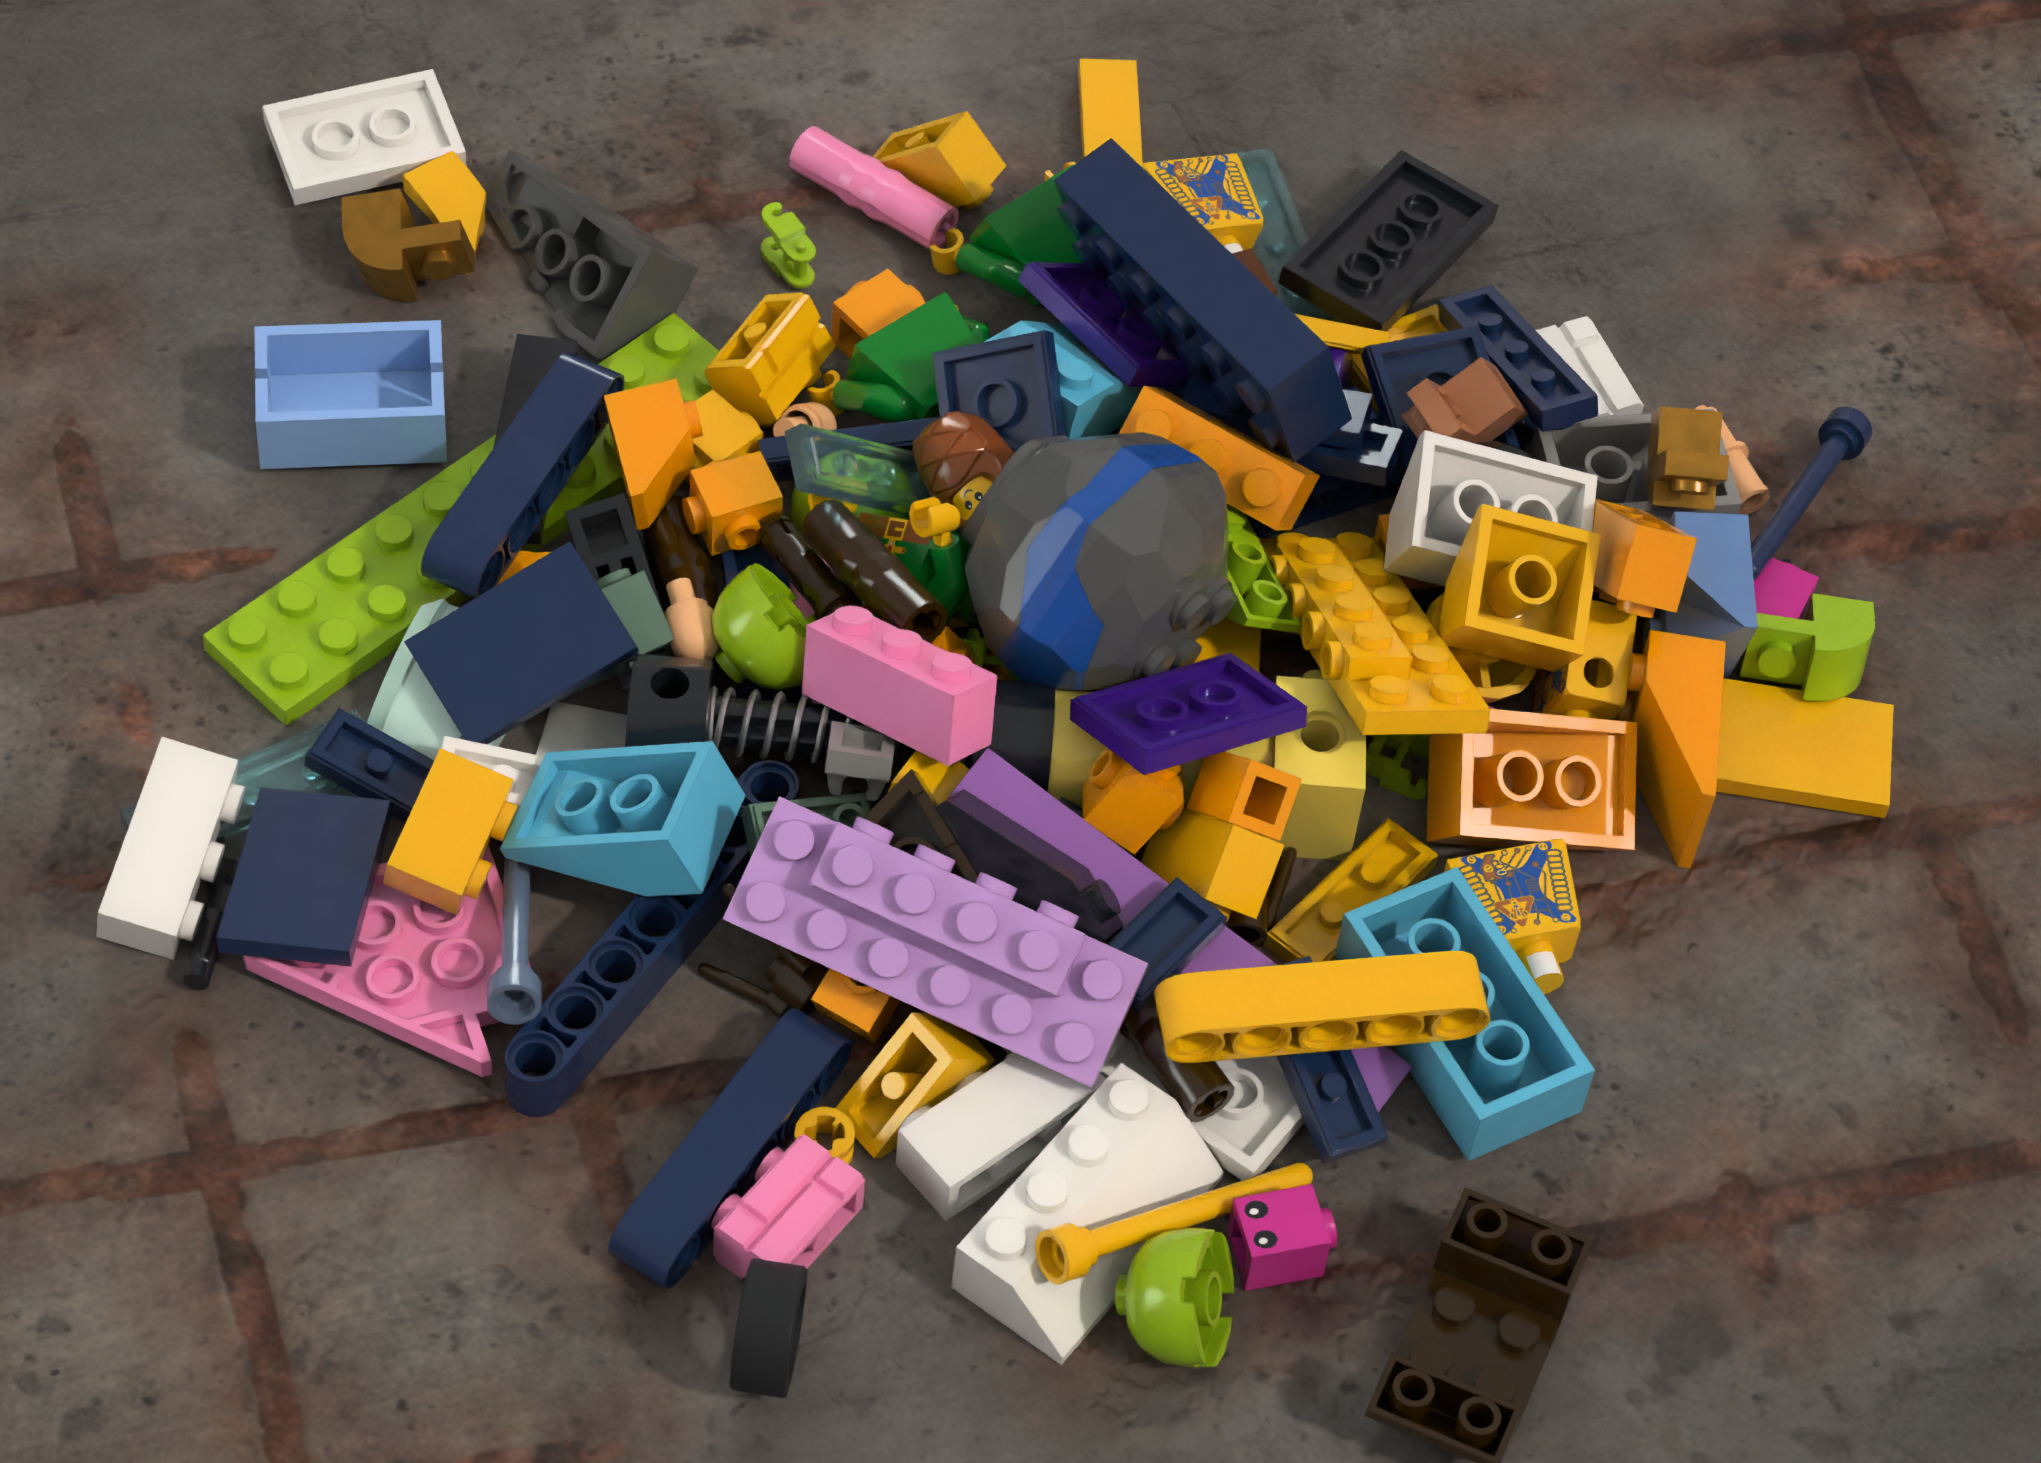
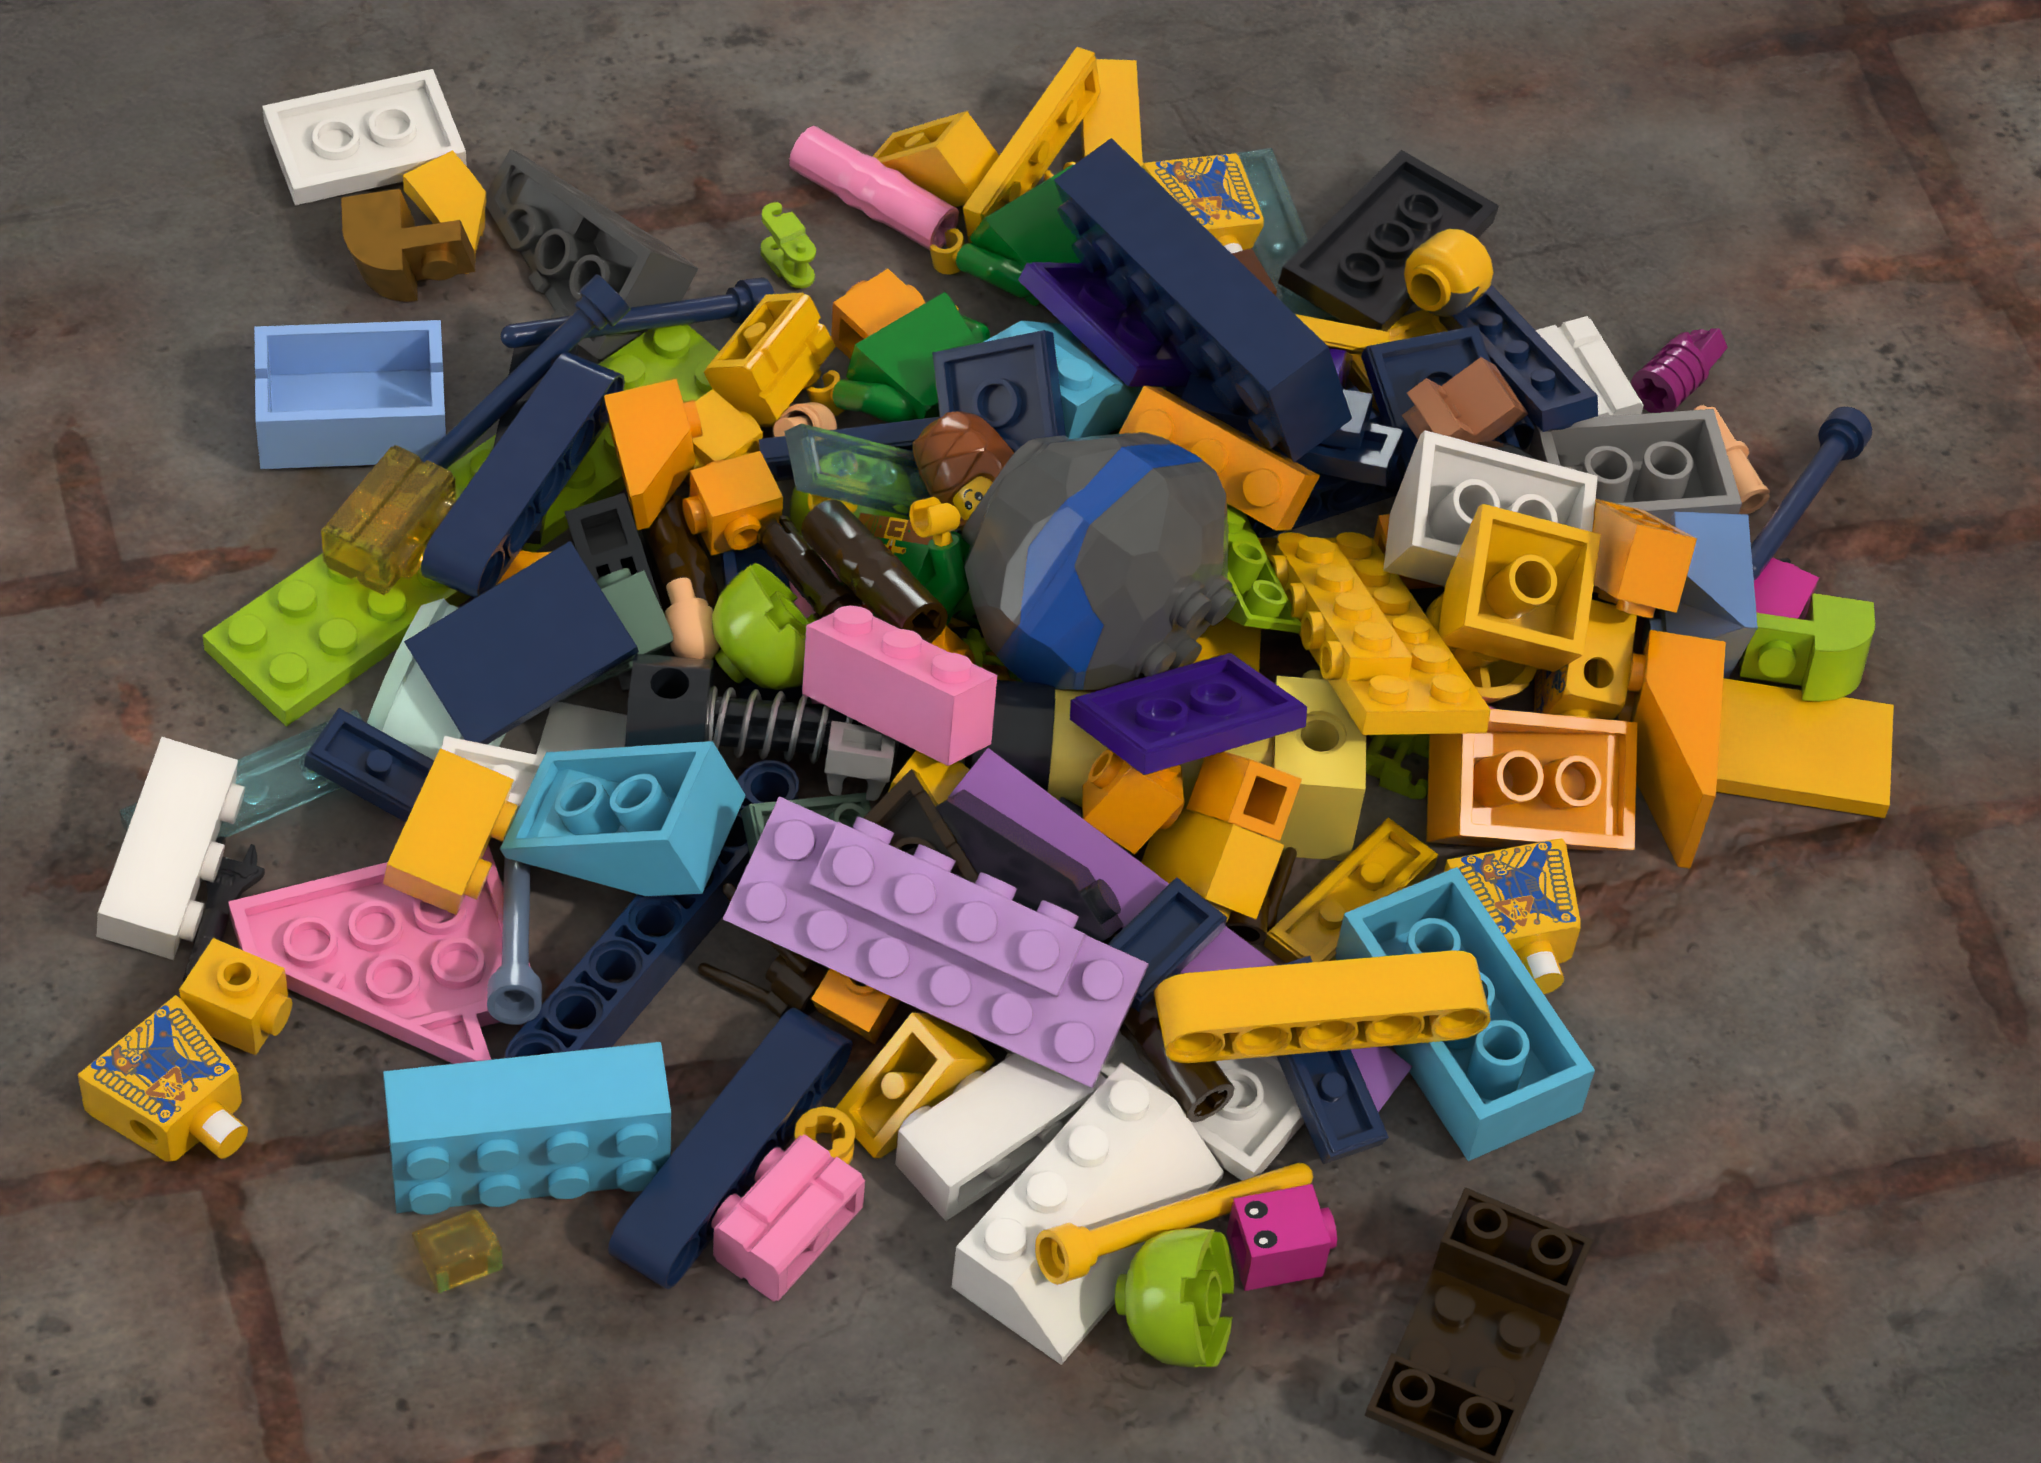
dark blue tile [216,787,392,967] -> none
black tyre [730,1258,808,1398] -> none
pearl gold brick [1647,406,1729,511] -> none
none -> yellow torso [78,995,248,1161]
none -> yellow brick [179,938,292,1056]
none -> clear yellow brick [321,445,456,595]
none -> medium azure brick [383,1042,671,1215]
none -> dark blue piece [396,274,631,500]
none -> clear yellow slope [412,1209,503,1294]
none -> dark blue piece [500,277,774,348]
none -> yellow tile [963,47,1101,243]
none -> yellow head [1404,229,1493,317]
none -> magenta hinge [1631,328,1728,413]

